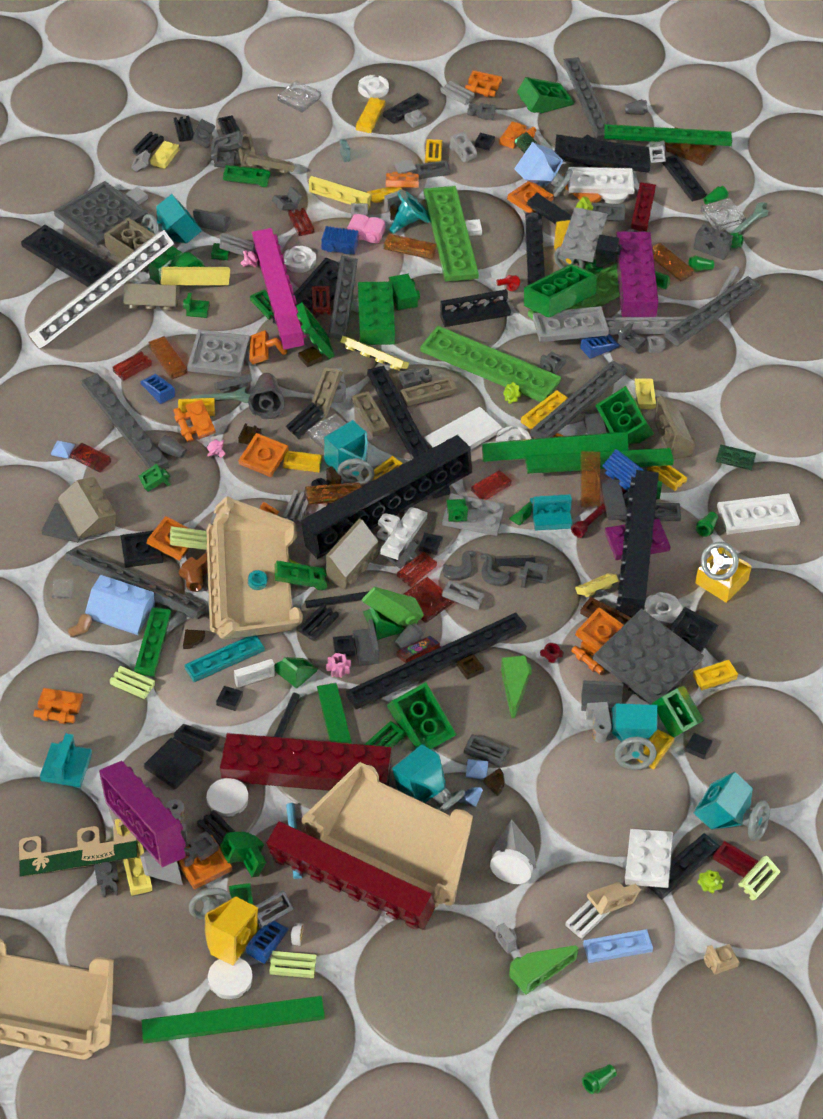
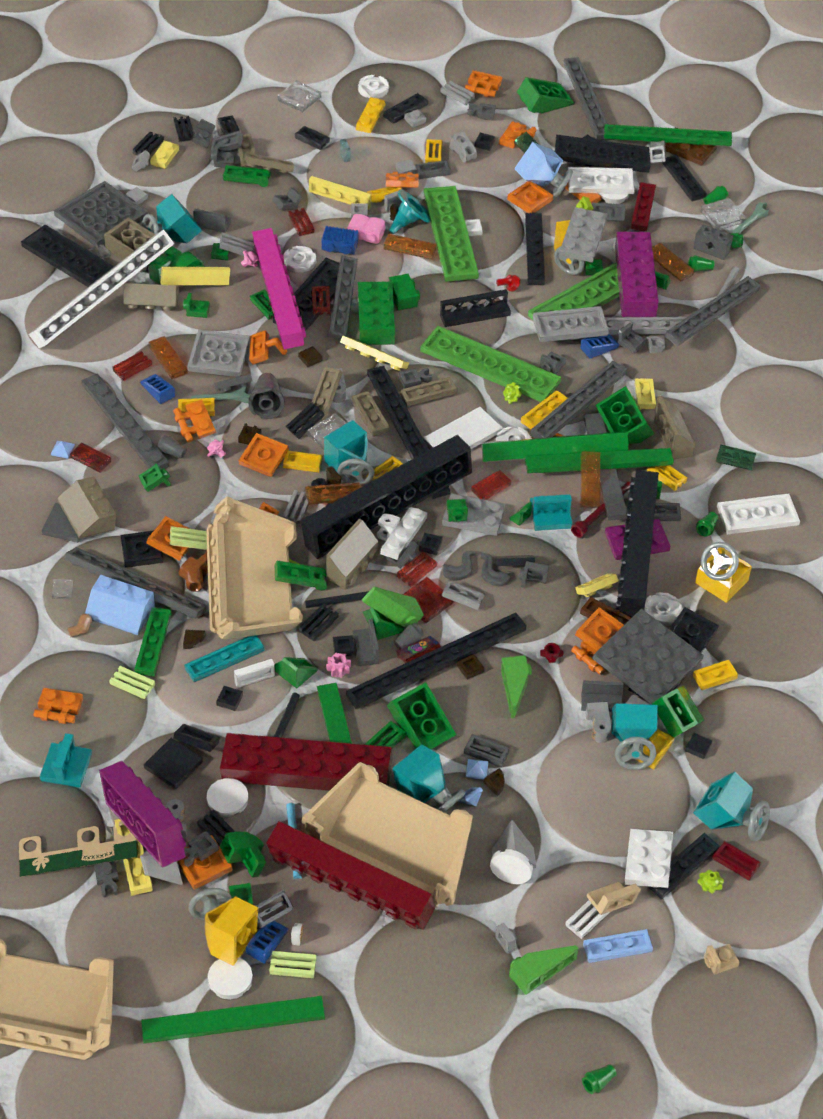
teal tile [248,570,268,590] -> none
green plate [296,303,335,359] -> none
green brick [524,264,597,318] -> none
black tile [527,193,572,225] -> none
black slope [596,234,622,267] -> none
blue brick [603,449,644,490] -> none
dark grey cone [625,99,648,115] -> none
yellowish green tile [738,856,781,900] -> none
none -> black tile [295,126,330,150]

